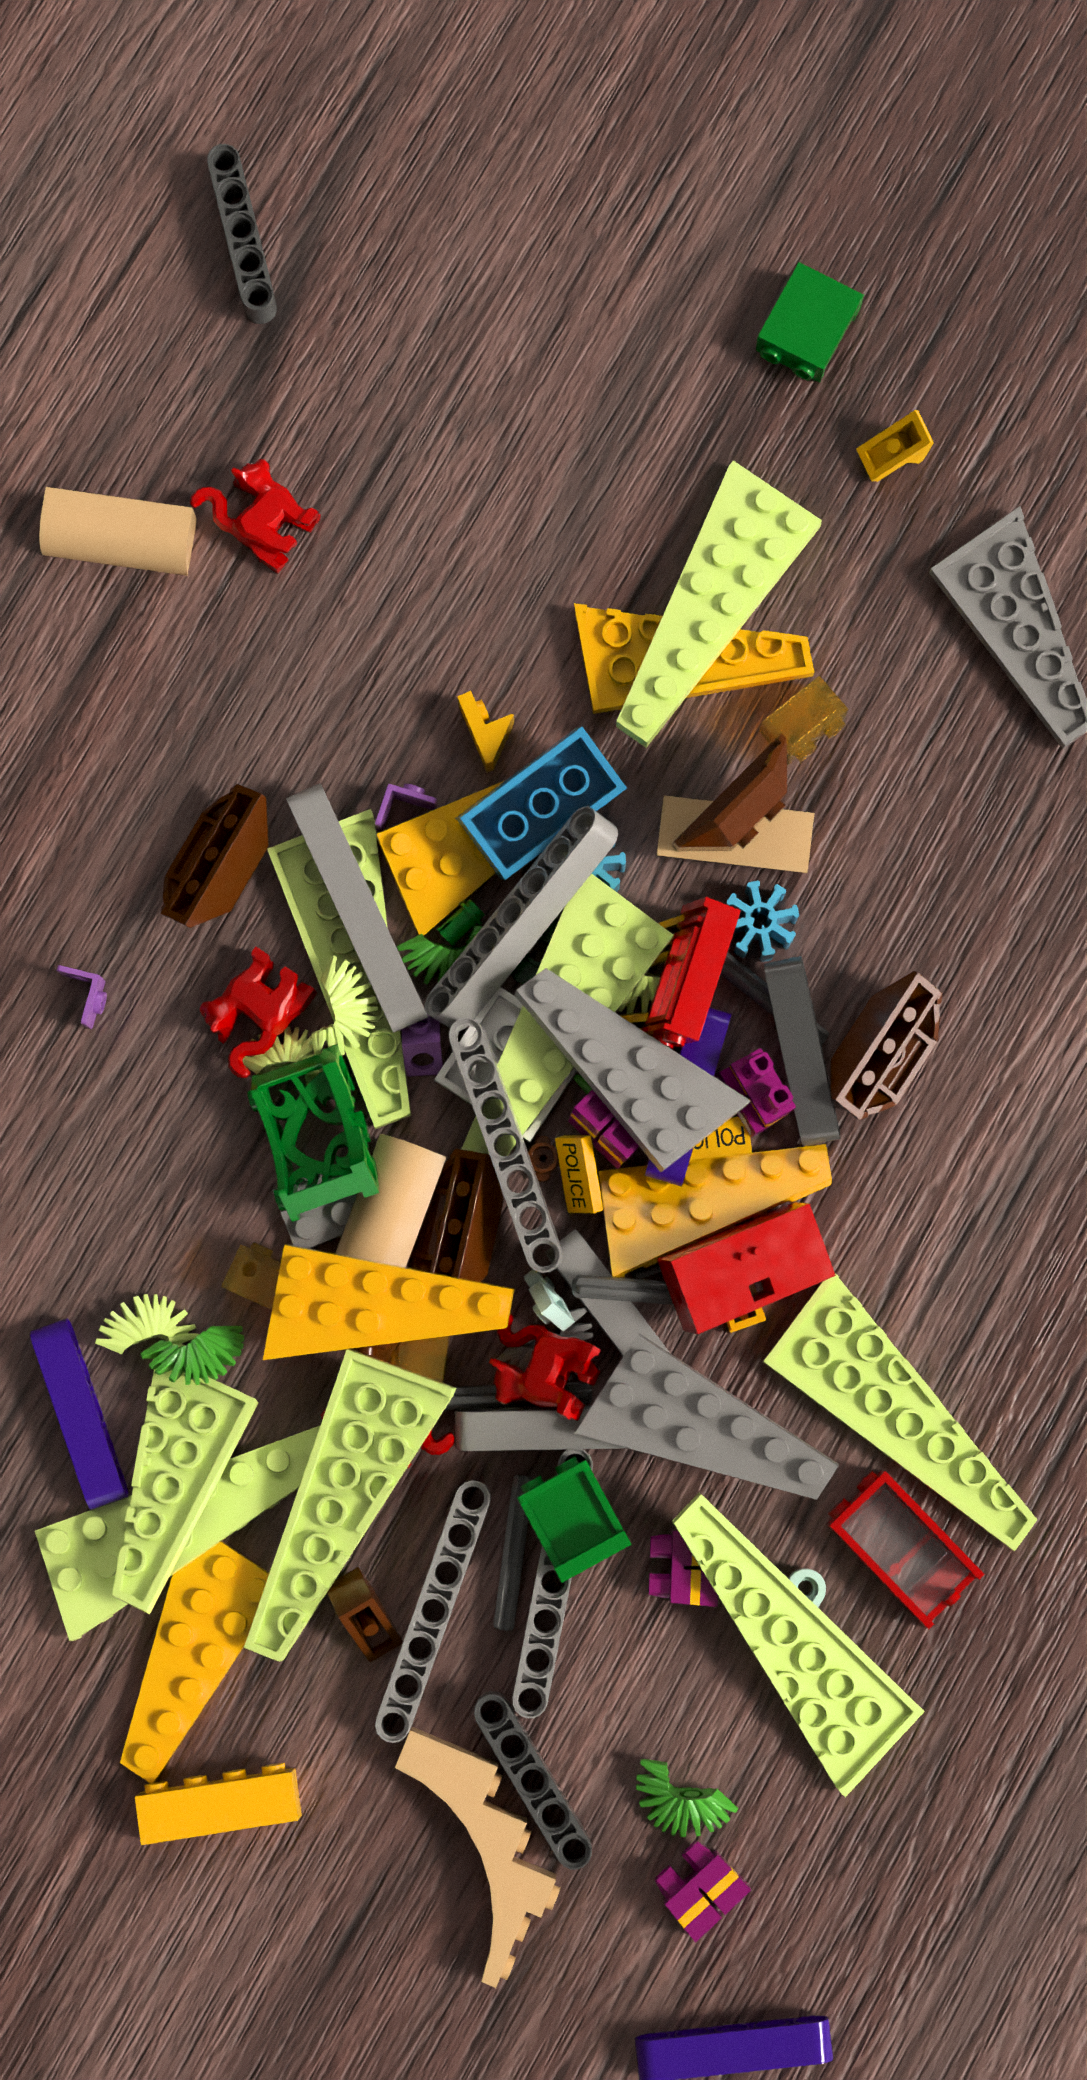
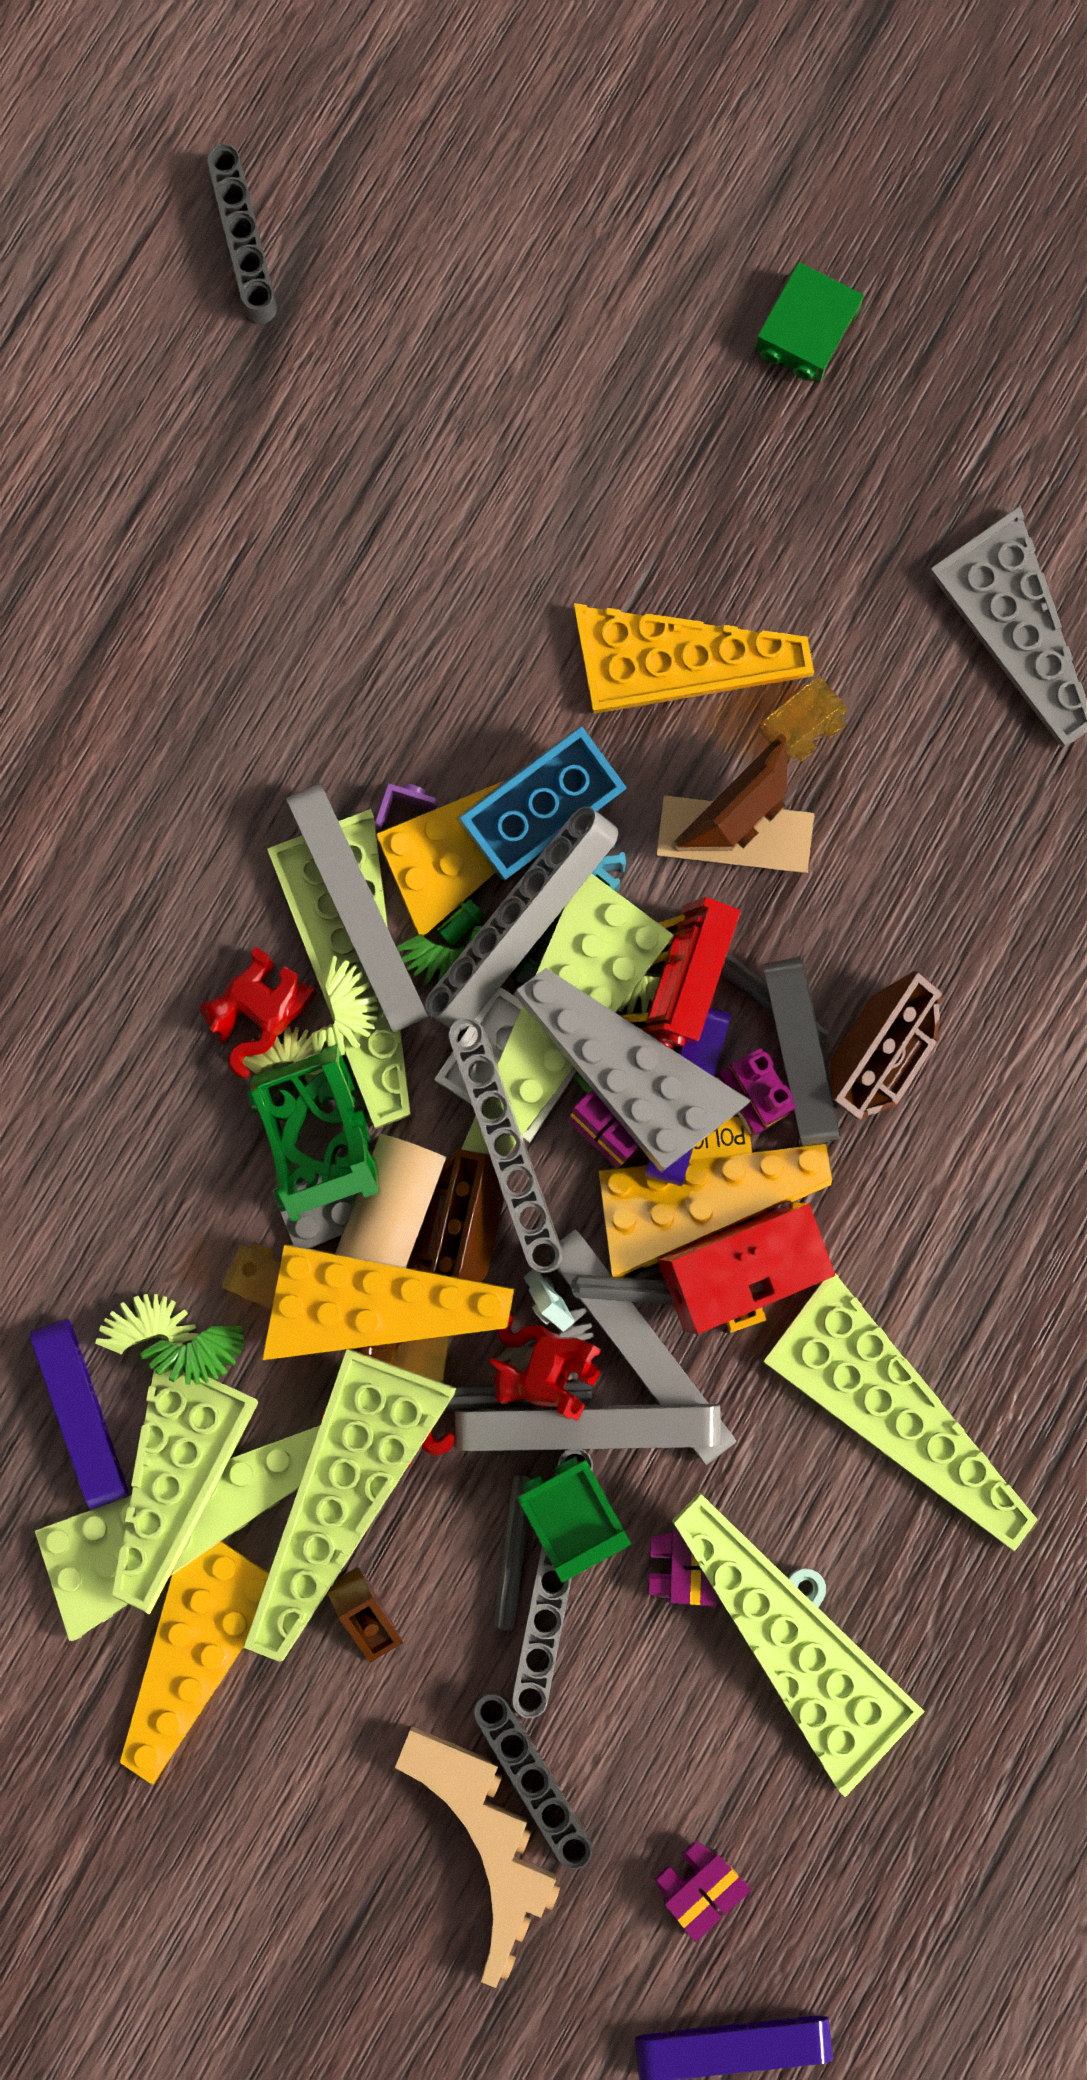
tan brick [39,487,197,576] -> none
medium lavender bracket [56,965,107,1029] -> none
yellow brick [135,1763,302,1845] -> none
reddish brown wedge [161,784,269,928] -> none
red animal [190,459,321,574] -> none
light grey beam [375,1480,491,1743] -> none
medium lavender bracket [402,1014,443,1076] -> none
yellow slope [457,691,514,773] -> none
reddish brown plate [528,1136,560,1182] -> none
yellow tile [555,1135,603,1213] -> none
light grey wing [574,1333,839,1500] -> none
yellowish green wing [616,461,822,748] -> none
bright green hair [636,1759,739,1838] -> none
medium azure gear [726,881,799,962] -> none
clear door [826,1471,985,1630] -> none
yellow slope [856,410,934,482] -> none

